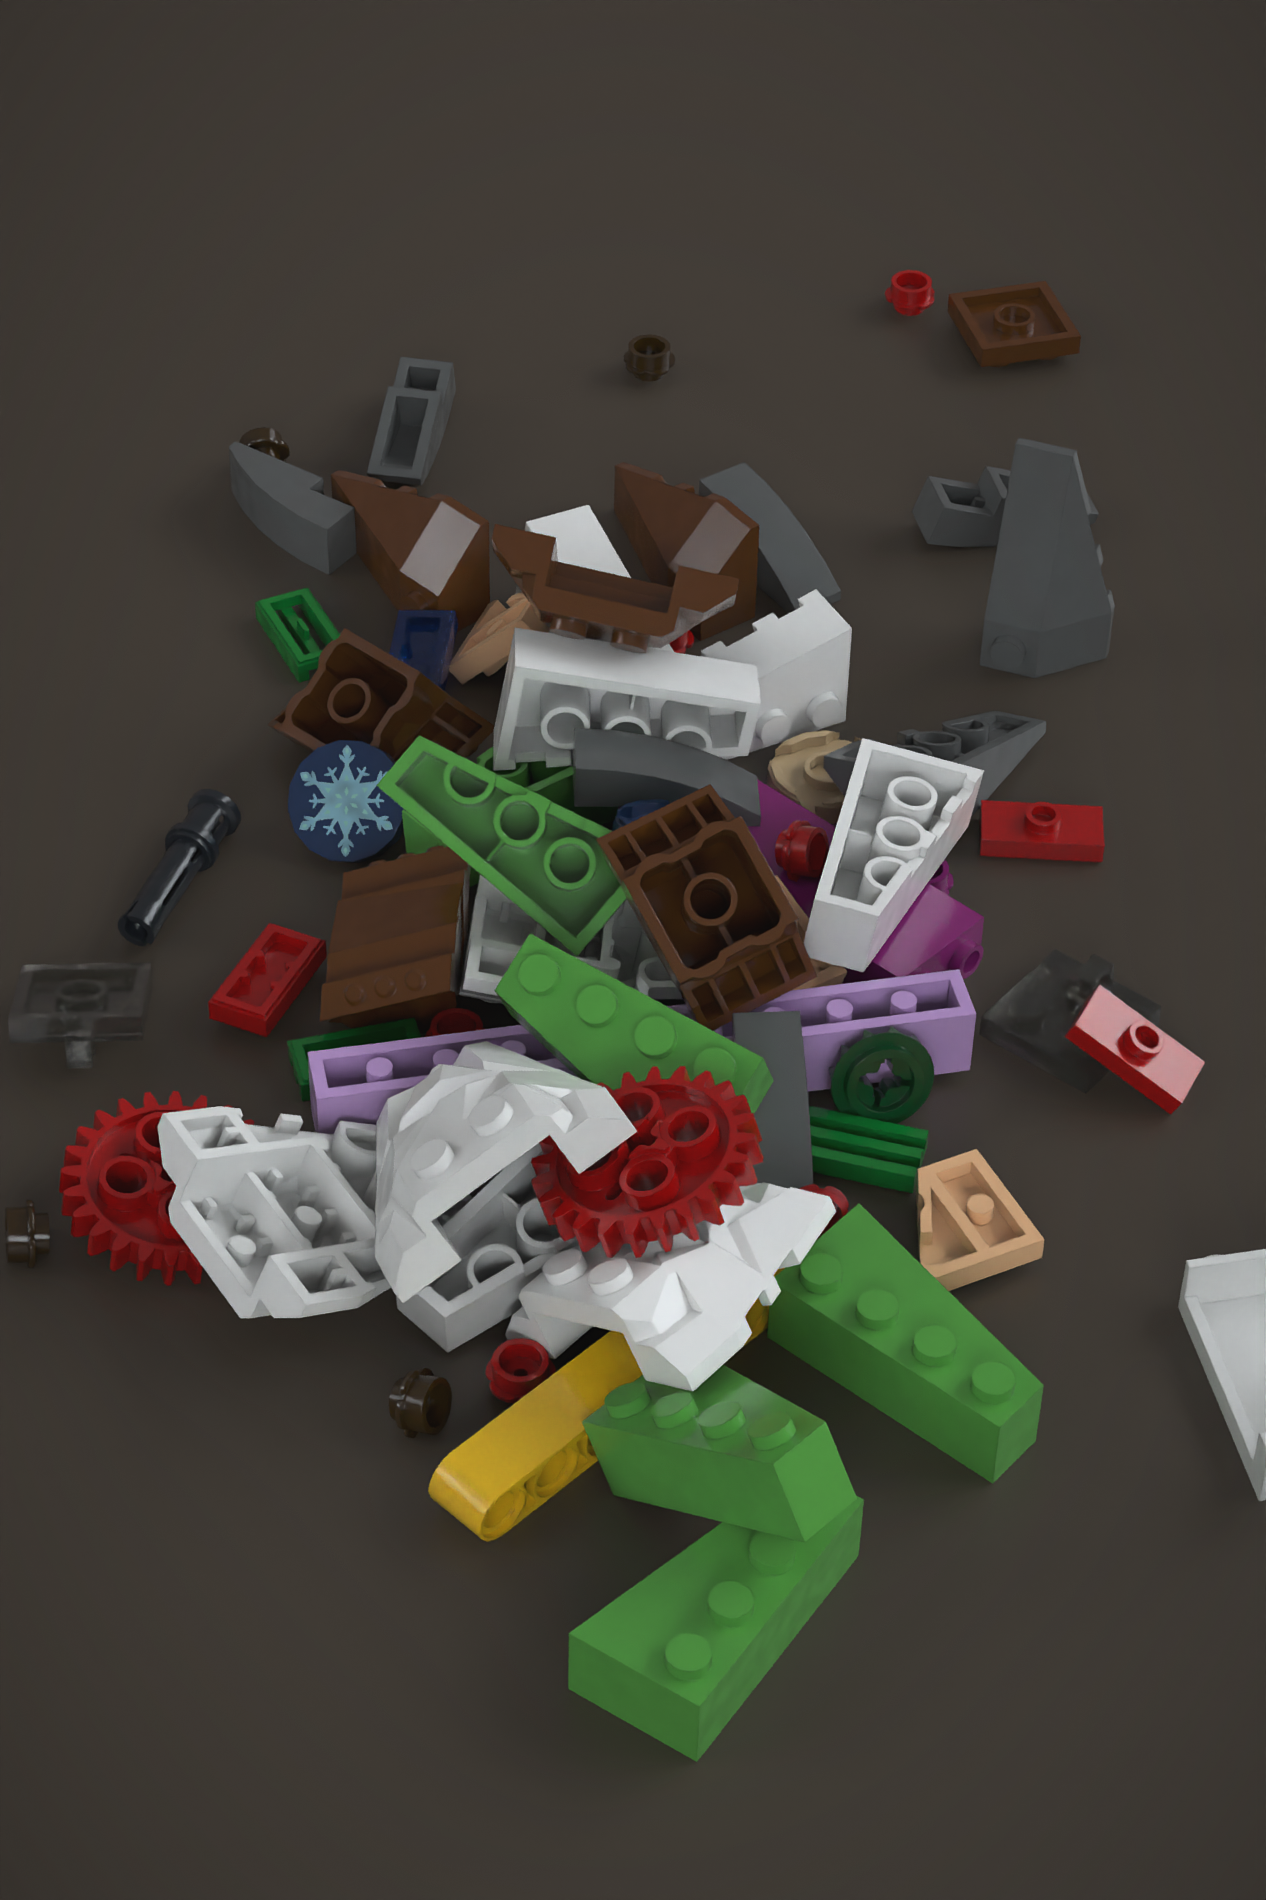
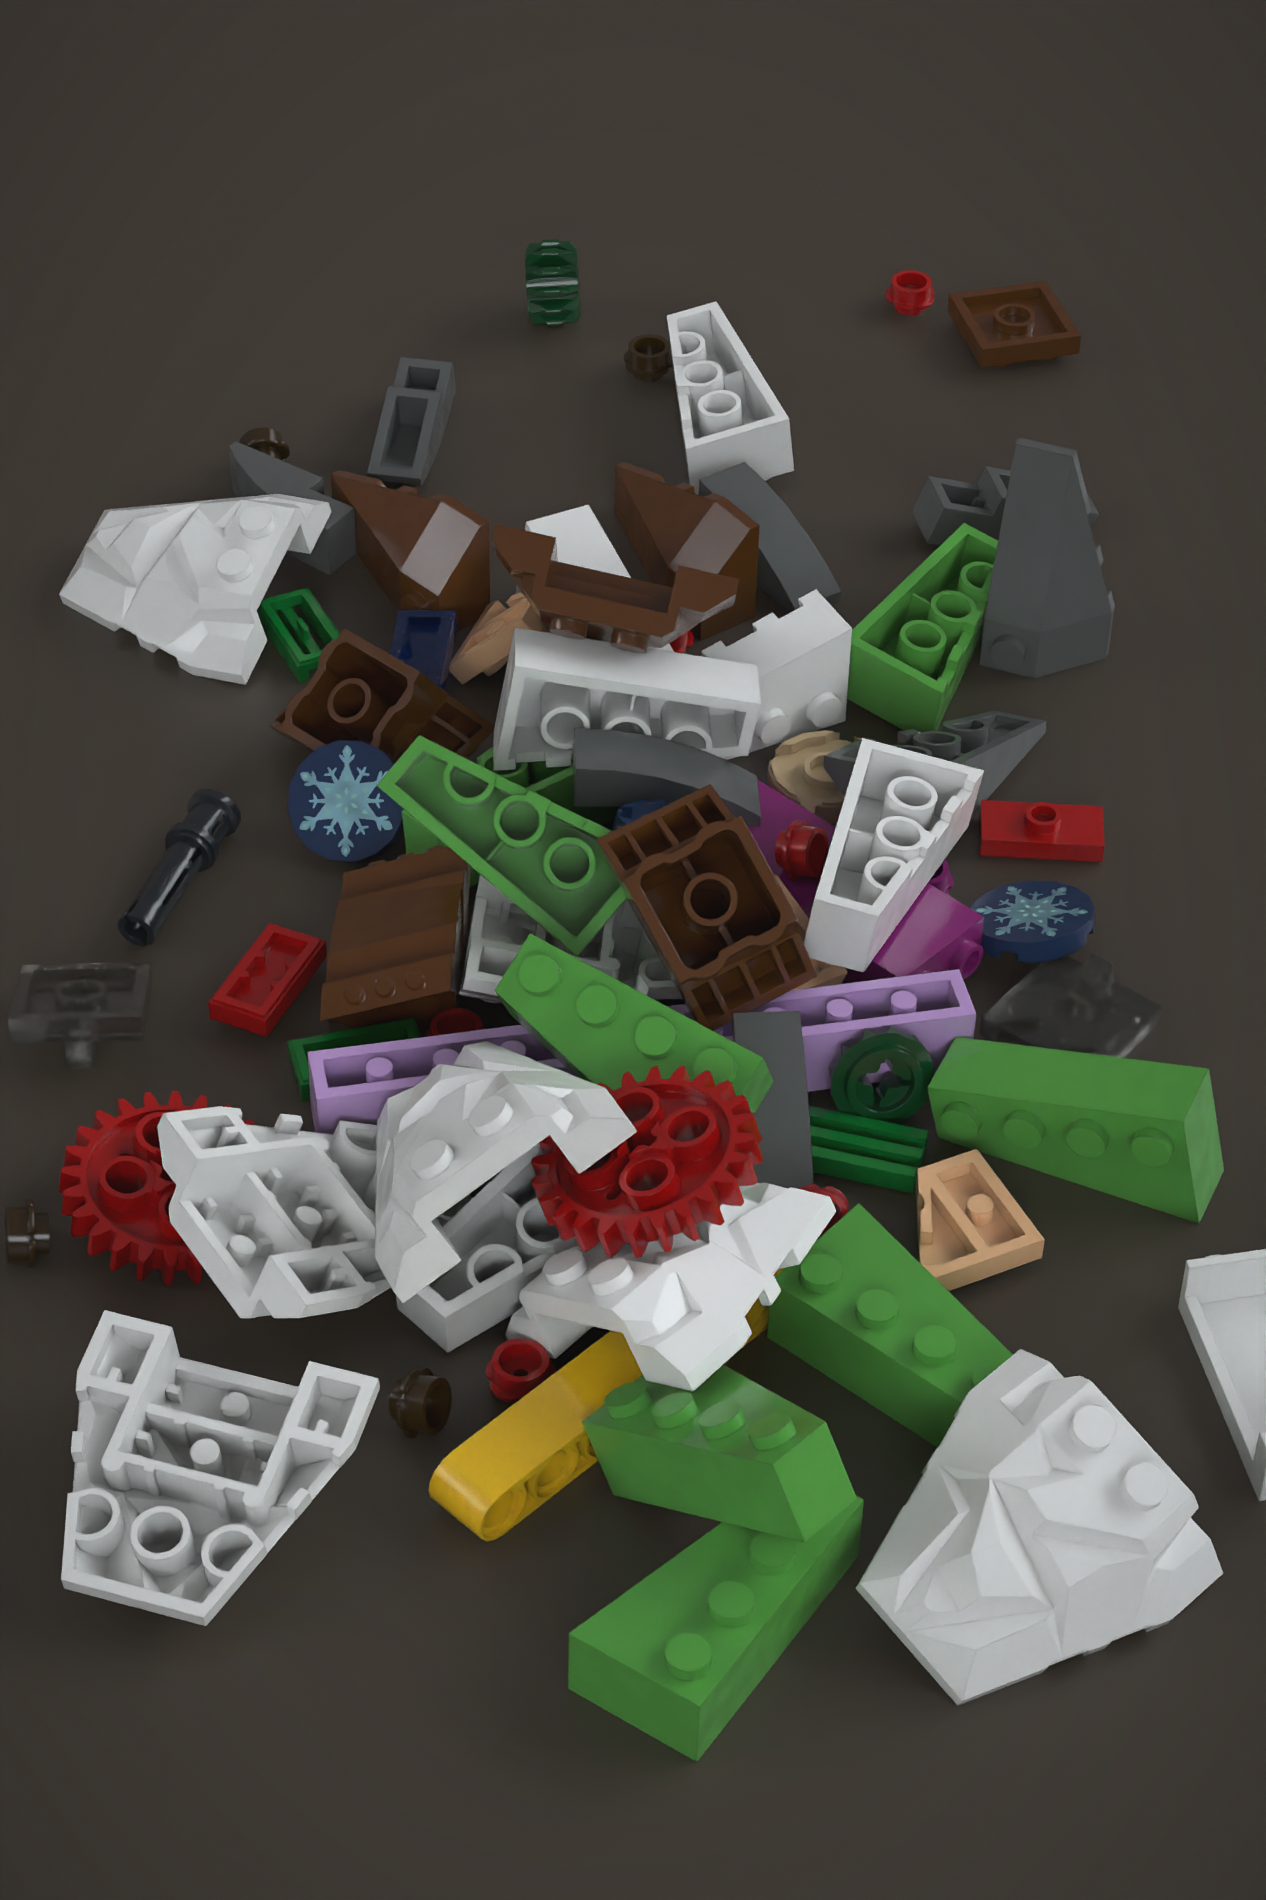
plate [1065,985,1205,1115] -> none
none -> white wedge [59,494,332,685]
none -> white wedge [61,1310,380,1626]
none -> dark green gear [525,239,581,327]
none -> white wedge [667,301,794,495]
none -> bright green wedge [847,523,998,732]
none -> white wedge [855,1349,1223,1706]
none -> bright green wedge [927,1037,1224,1224]
none -> dark blue tile [970,880,1096,963]

